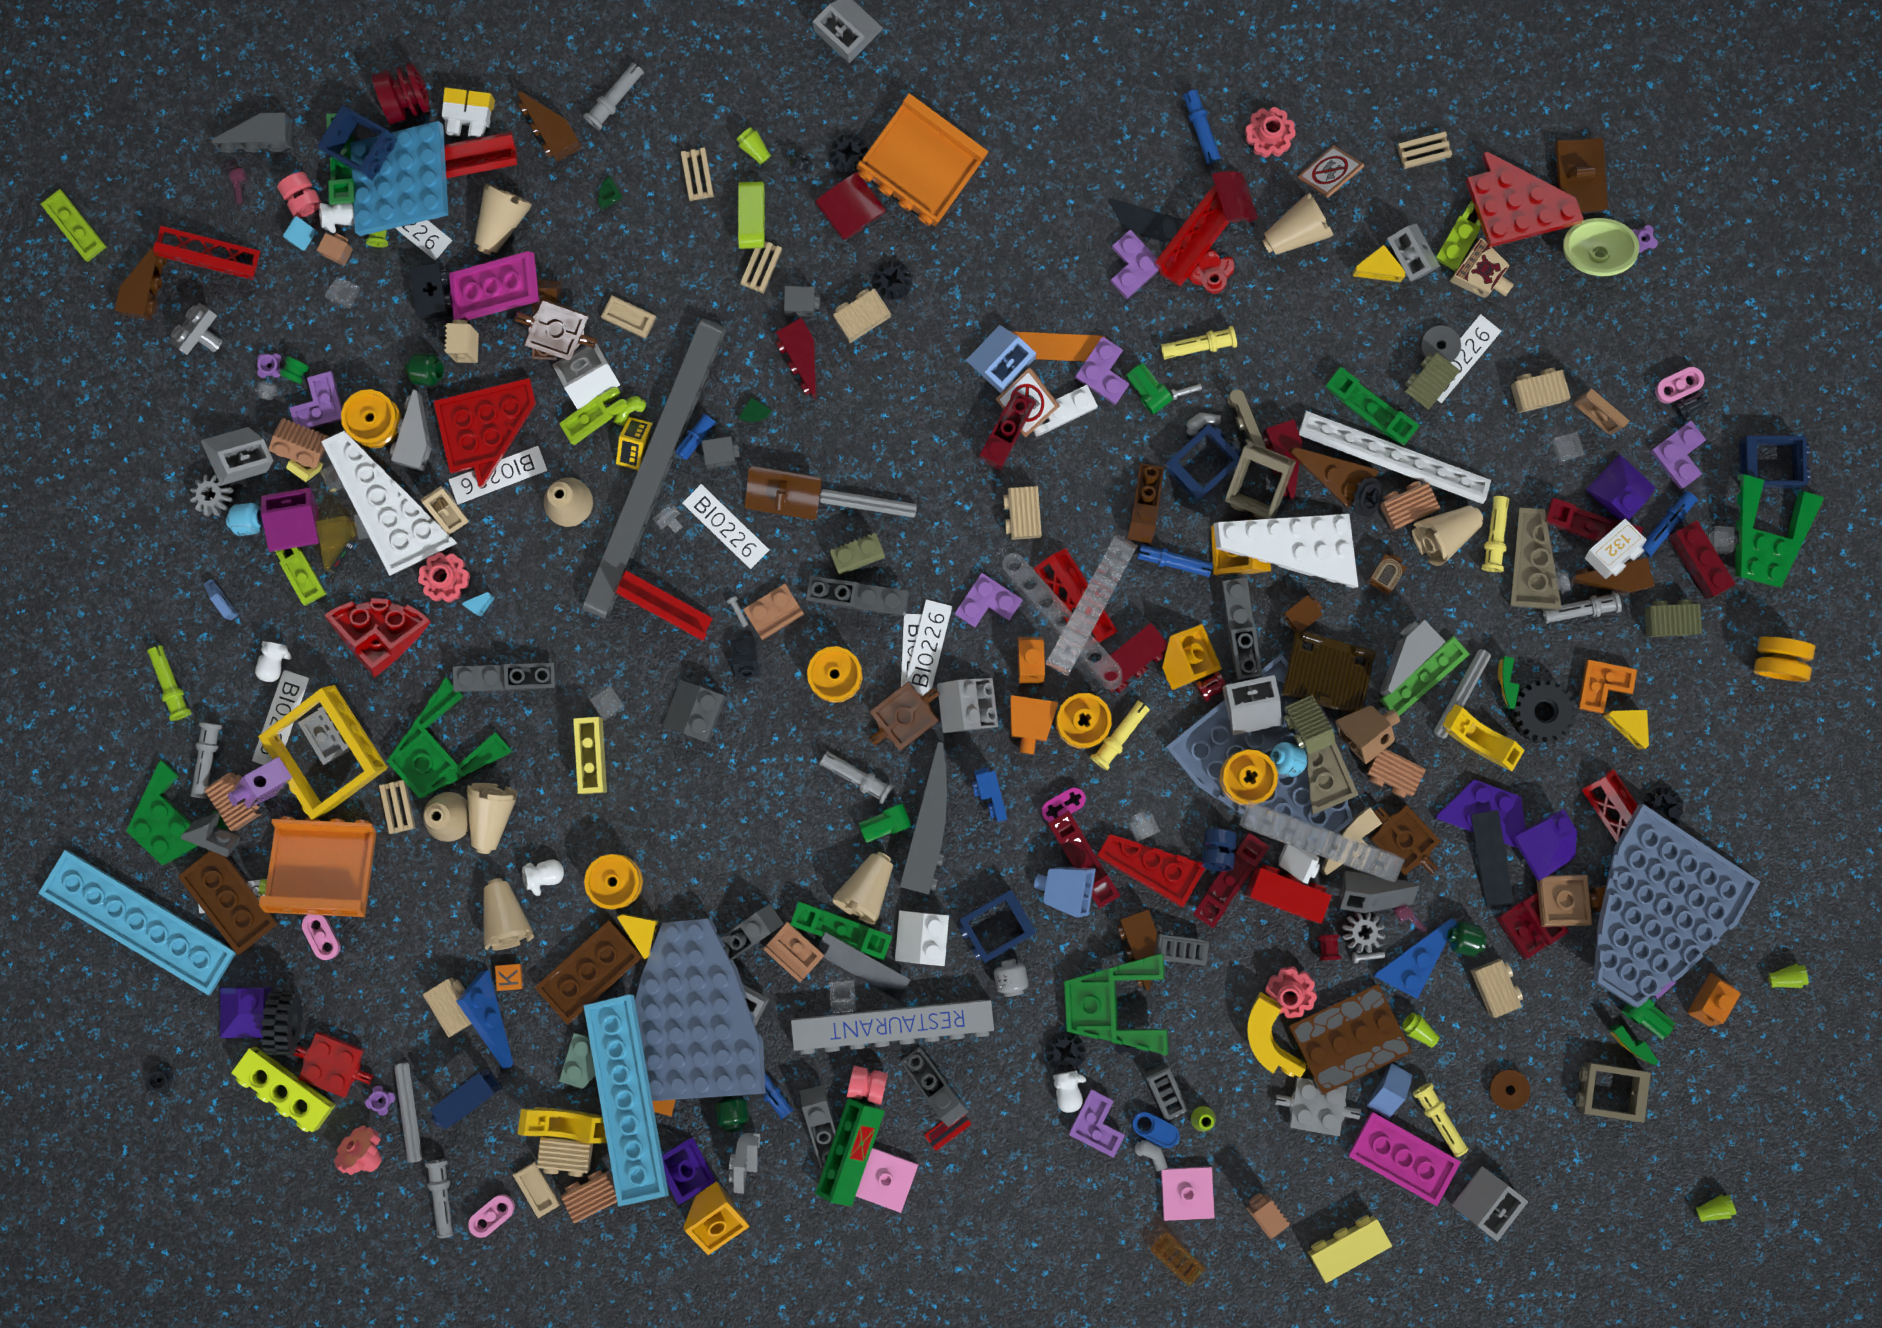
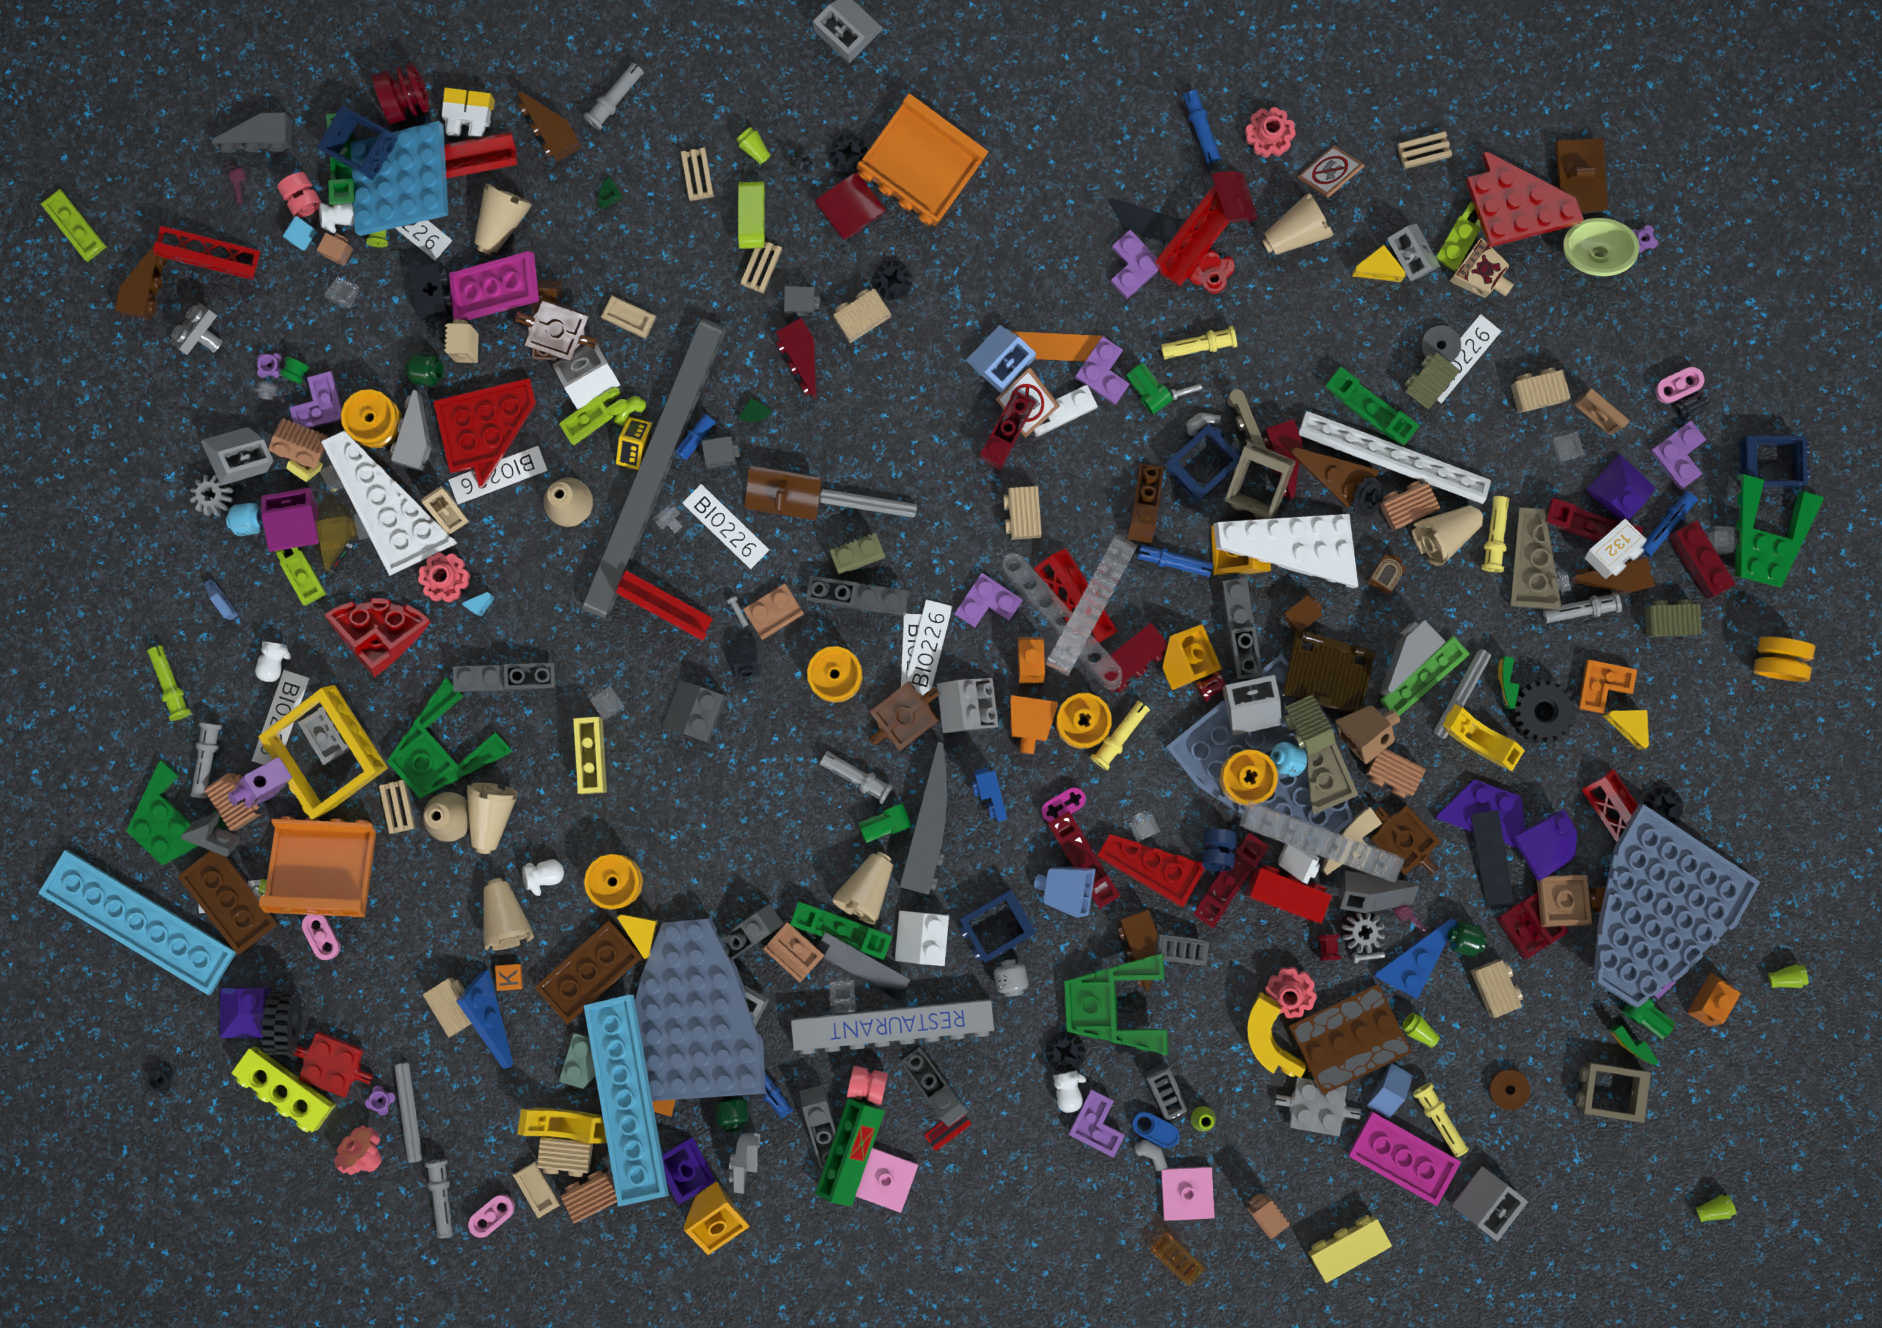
dark blue window [430,1068,502,1130] -> none

